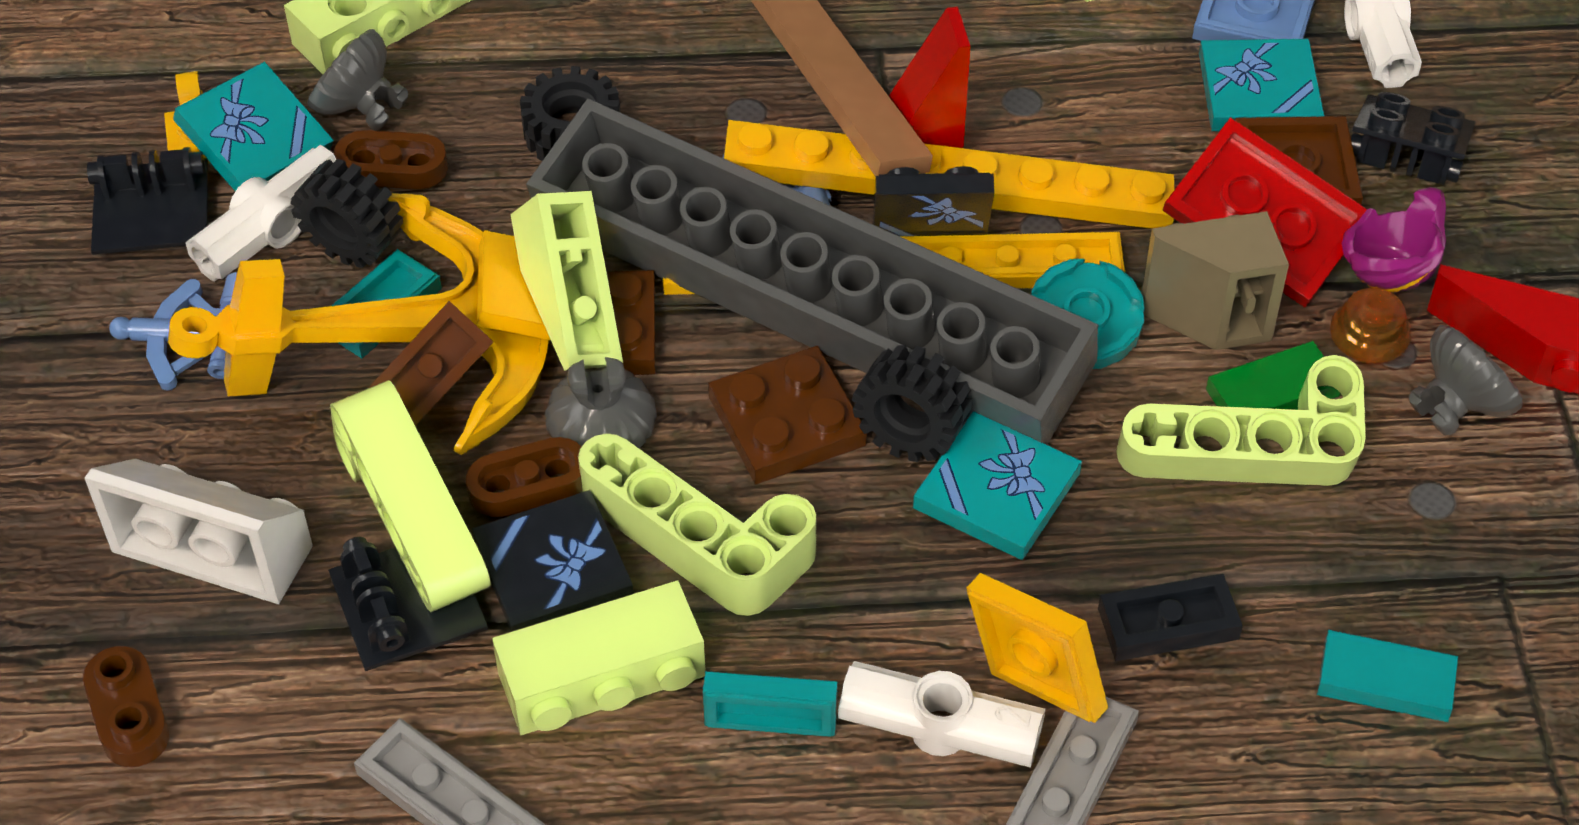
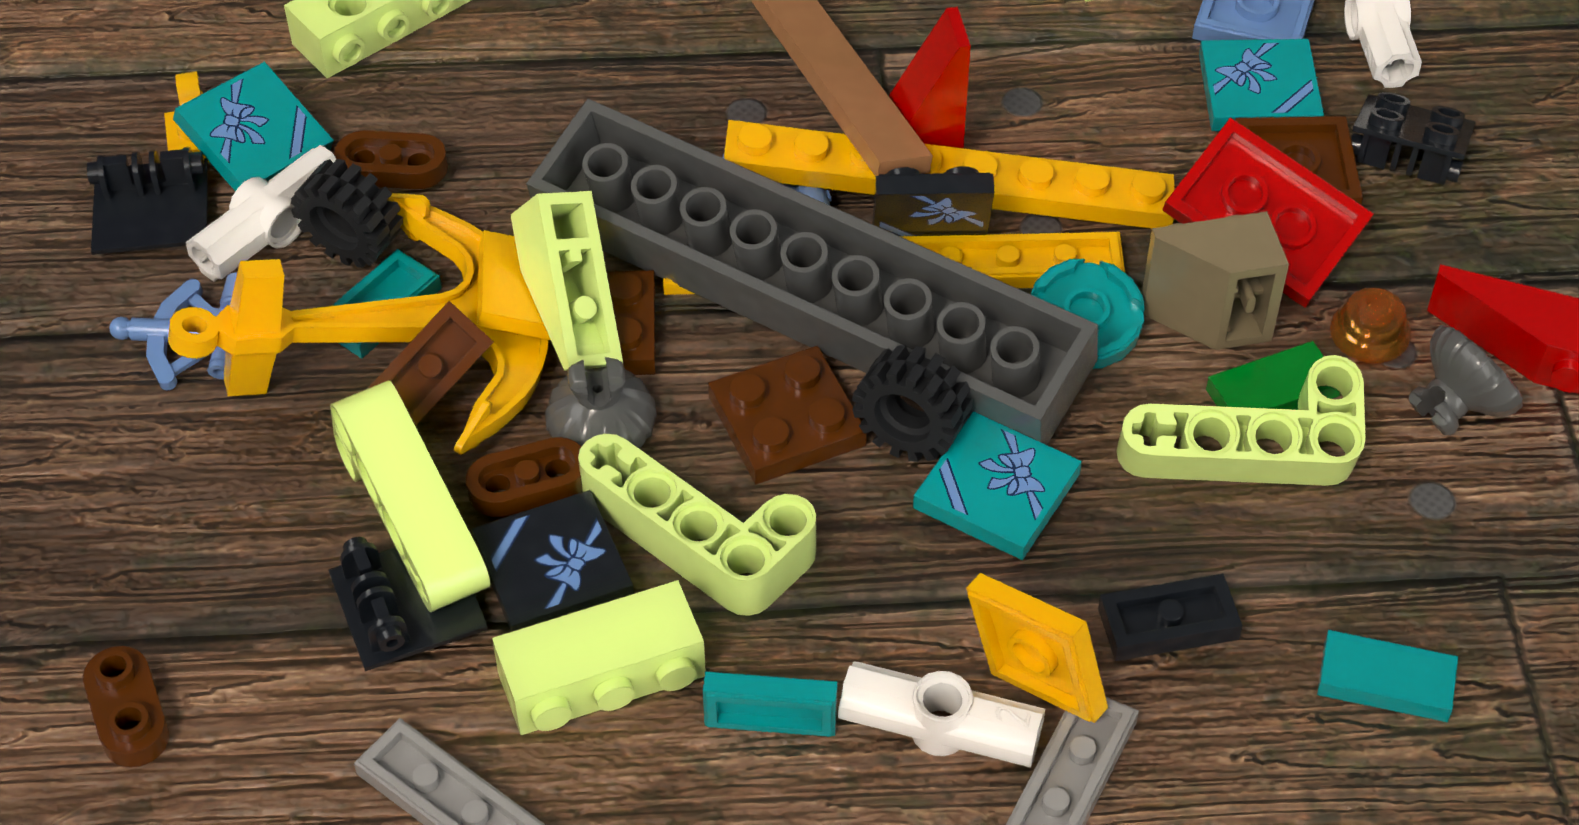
white slope [85,459,313,604] -> none
dark grey hair [307,29,408,131] -> none
black tyre [520,66,621,161] -> none
magenta hair [1342,187,1446,293] -> none

